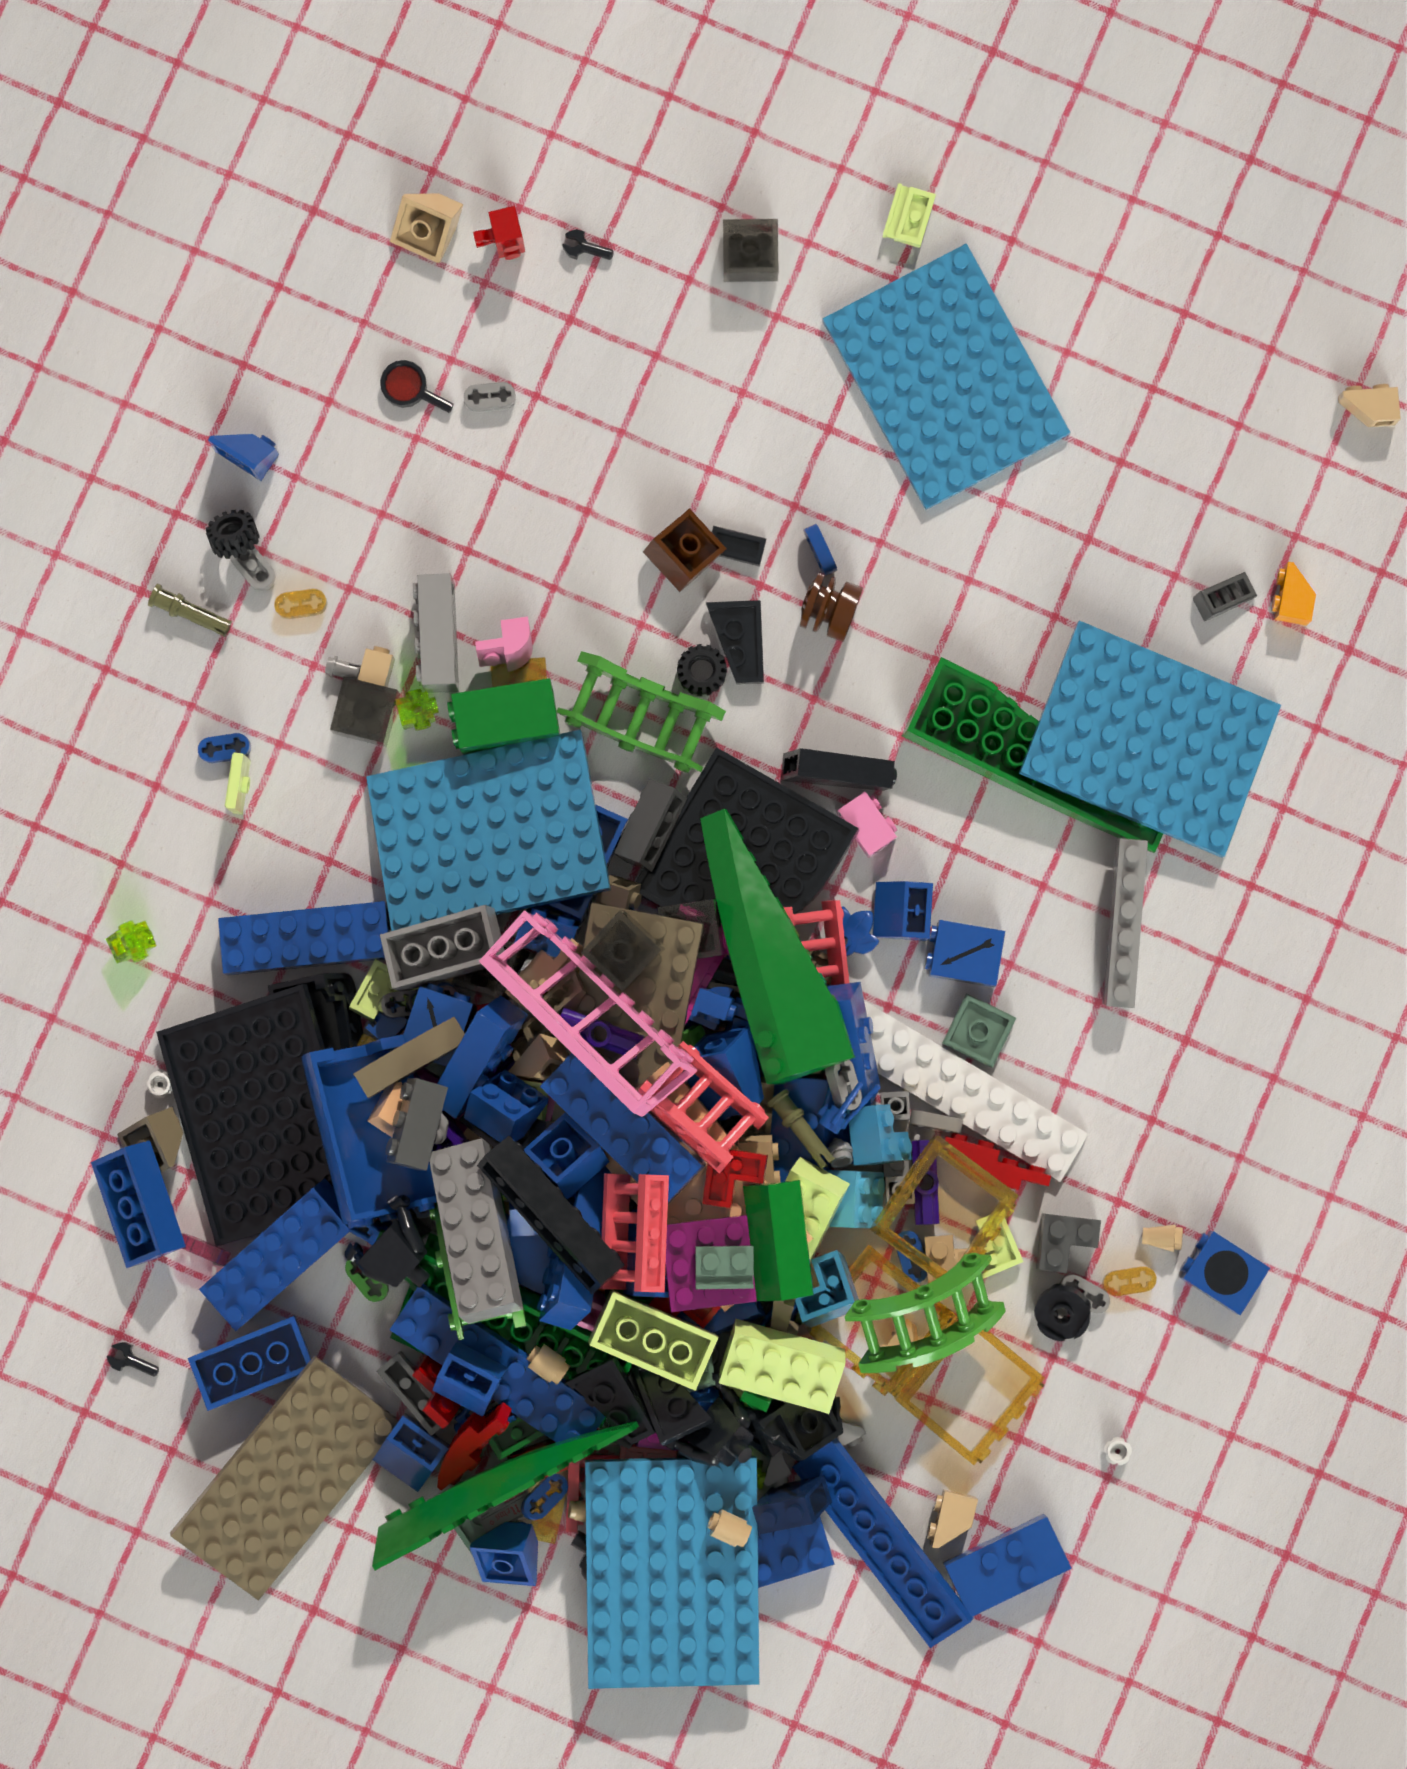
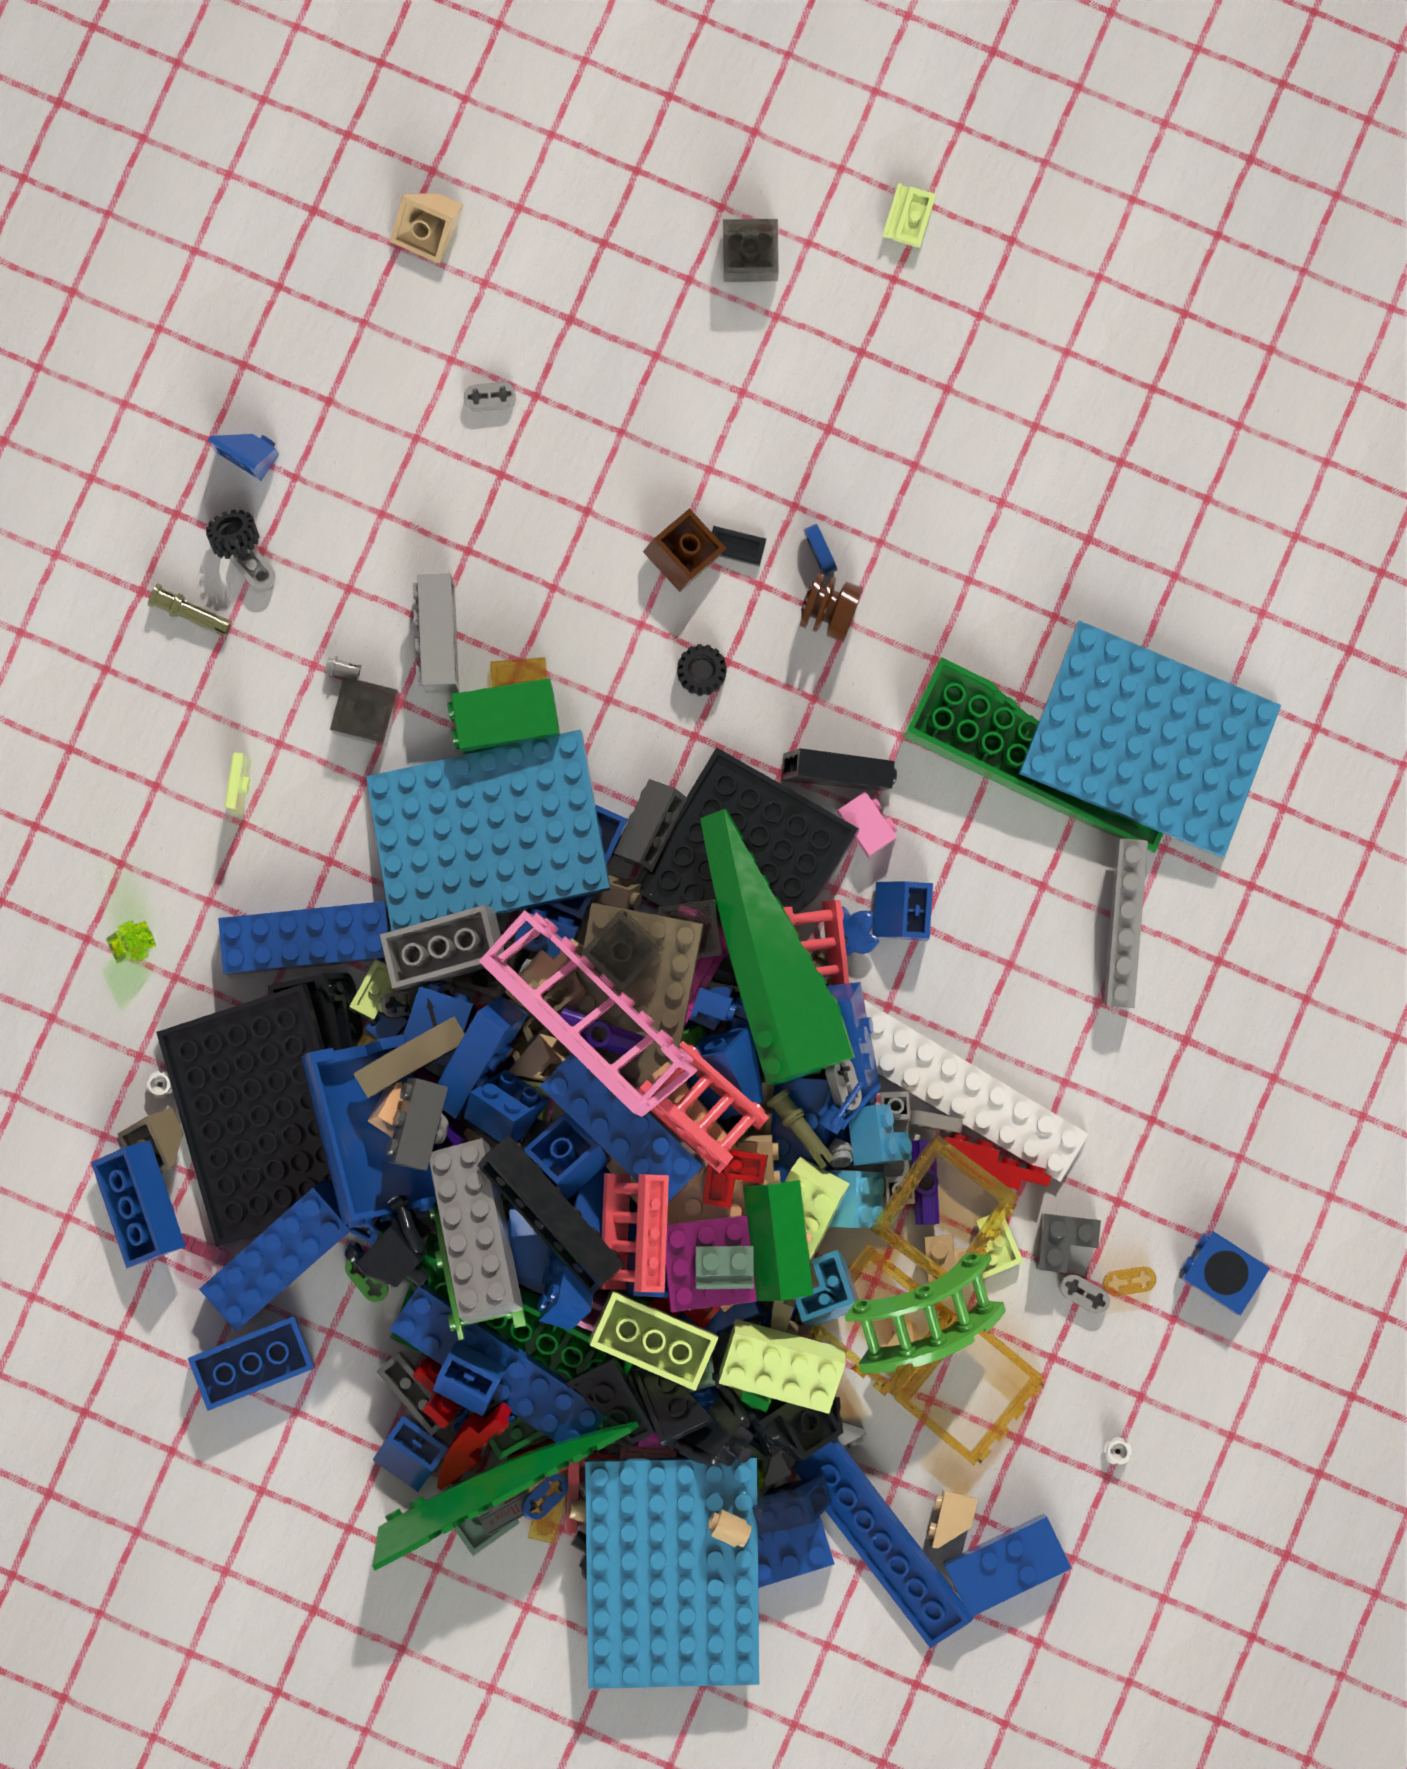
black bar [107,1342,159,1377] -> none
dark tan plate [170,1355,399,1601] -> none
blue beam [198,733,251,763] -> none
clear yellow beam [274,589,328,619] -> none
tan brick [358,646,395,691] -> none
piece [380,360,454,413] -> none
clear neon green brick [395,689,439,731] -> none
blue slope [470,1522,538,1586] -> none
red brick [473,206,525,260] -> none
bright pink brick [475,616,533,672] -> none
tan brick [527,1344,570,1385] -> none
bright green fence [556,651,726,773] -> none
black bar [562,229,614,260] -> none
black wing [706,600,764,685] -> none
dark azure plate [822,243,1071,511] -> none
blue beam [895,1230,928,1283] -> none
blue brick [925,920,1005,987] -> none
sand green plate [942,993,1016,1068] -> none
black plate [1034,1284,1091,1341] -> none
tan cone [1142,1224,1183,1252] -> none
dark grey slope [1193,572,1257,621] -> none
light orange slope [1272,562,1316,626] -> none
tan slope [1338,384,1401,427] -> none

